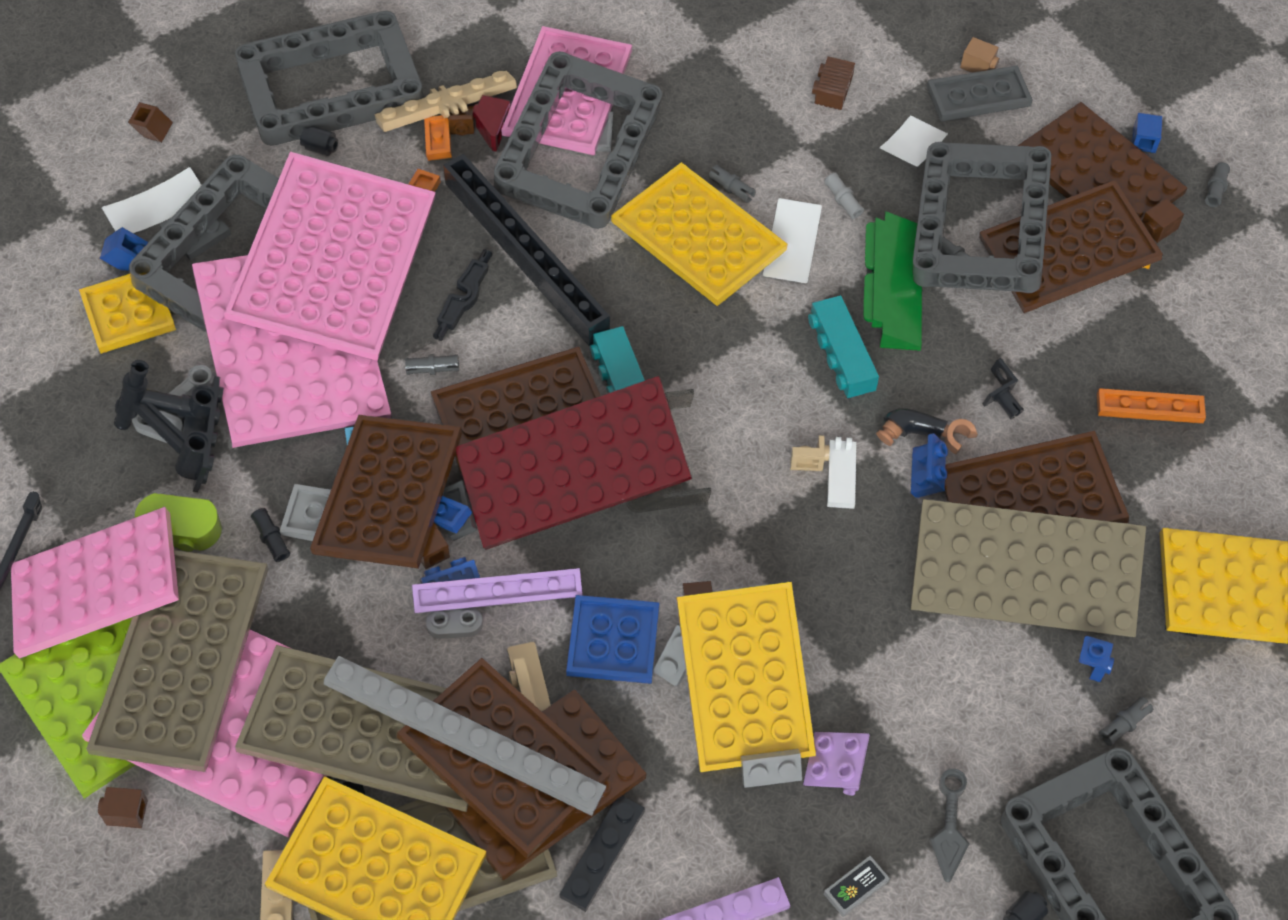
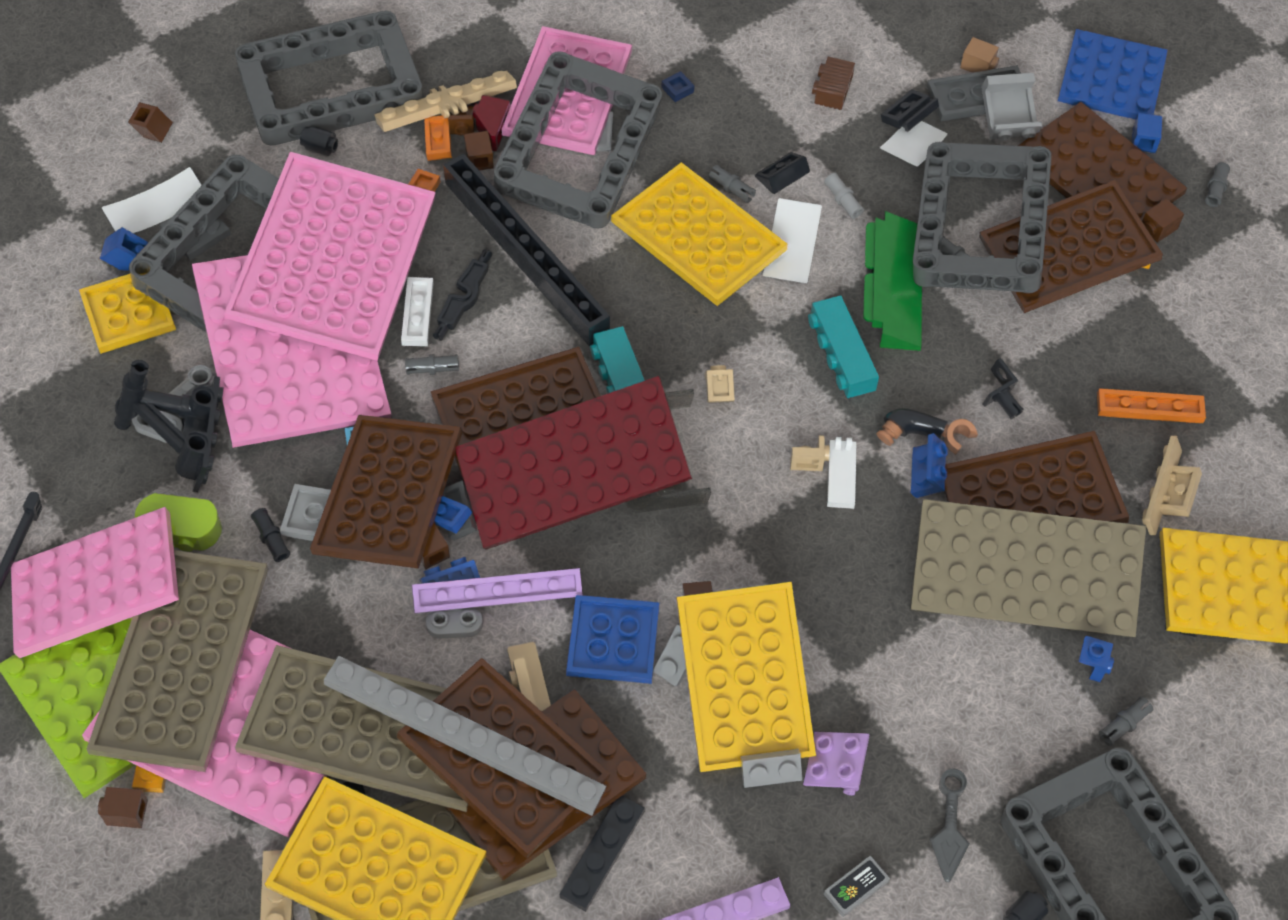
none -> light orange plate [132,765,166,793]
none -> white plate [401,277,434,346]
none -> reddish brown brick [464,131,494,170]
none -> dark blue plate [661,71,695,102]
none -> tan bracket [705,365,735,403]
none -> black slope [755,152,810,194]
none -> black plate [881,89,939,132]
none -> light grey panel [981,73,1043,141]
none -> blue plate [1058,29,1168,120]
none -> tan bracket [1142,436,1202,535]

